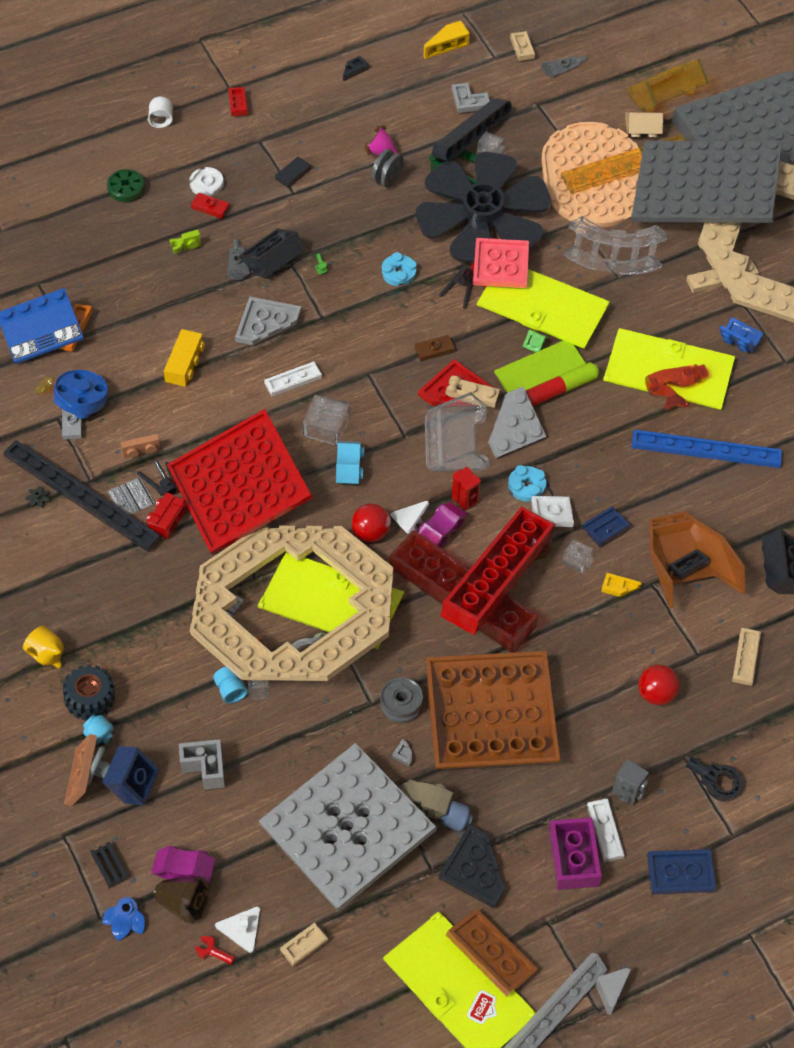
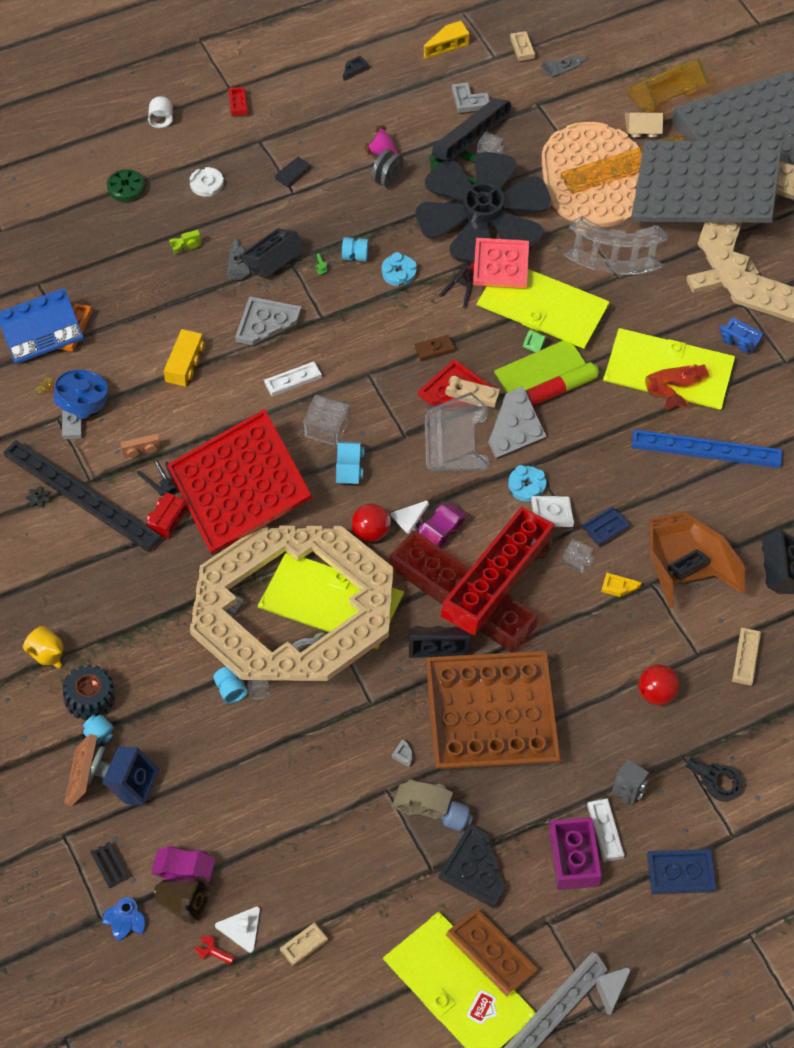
light grey sticker [107,477,155,515] -> none
light grey brick [179,739,225,790] -> none
red plate [191,193,230,219] -> none
light grey plate [259,743,437,912] -> none
dark grey wheel [380,677,423,723] -> none
red brick [452,467,481,511] -> none
none -> medium azure wheel [342,237,368,262]
none -> black slope [408,626,470,658]

